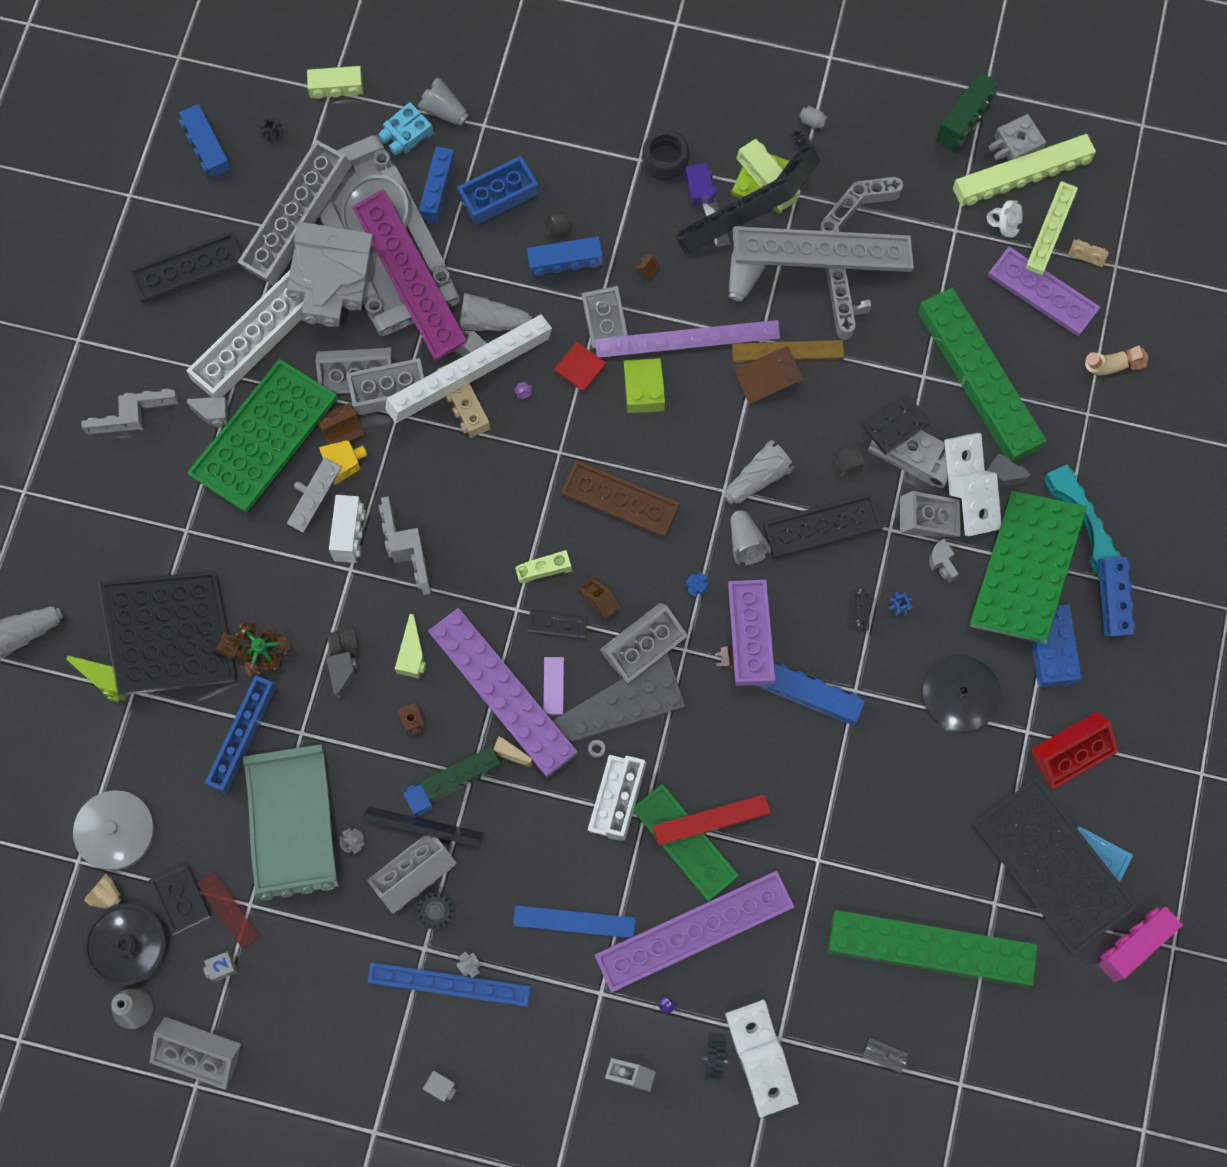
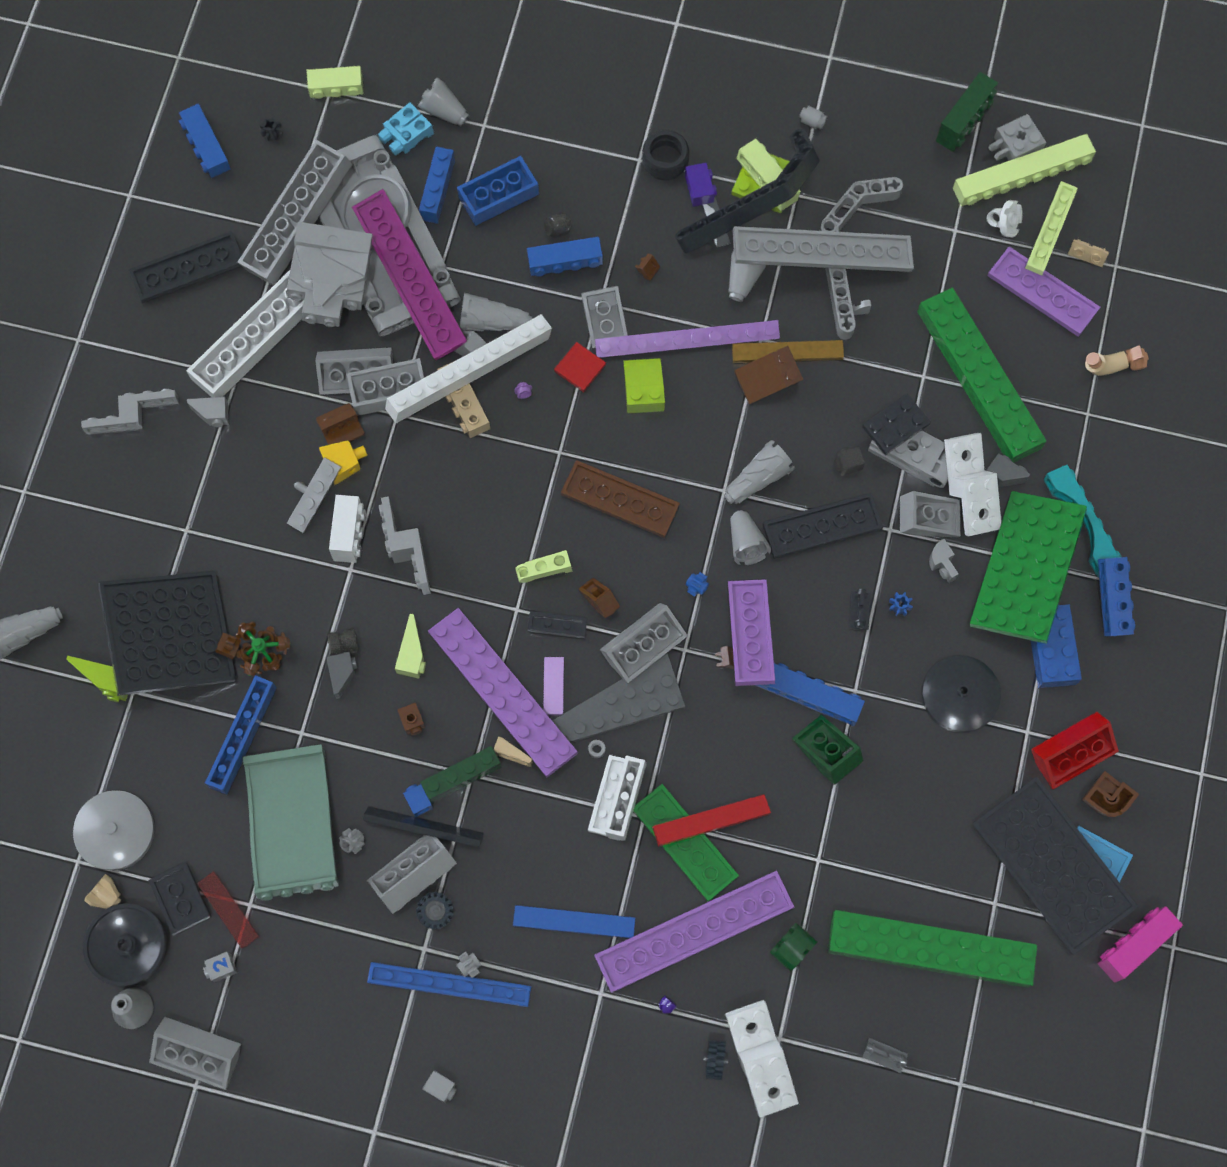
green plate [187,359,338,514] -> none
light grey slope [605,1058,656,1092] -> none
none -> dark green brick [770,923,817,972]
none -> dark green slope [792,715,864,785]
none -> reddish brown brick [1082,771,1139,817]

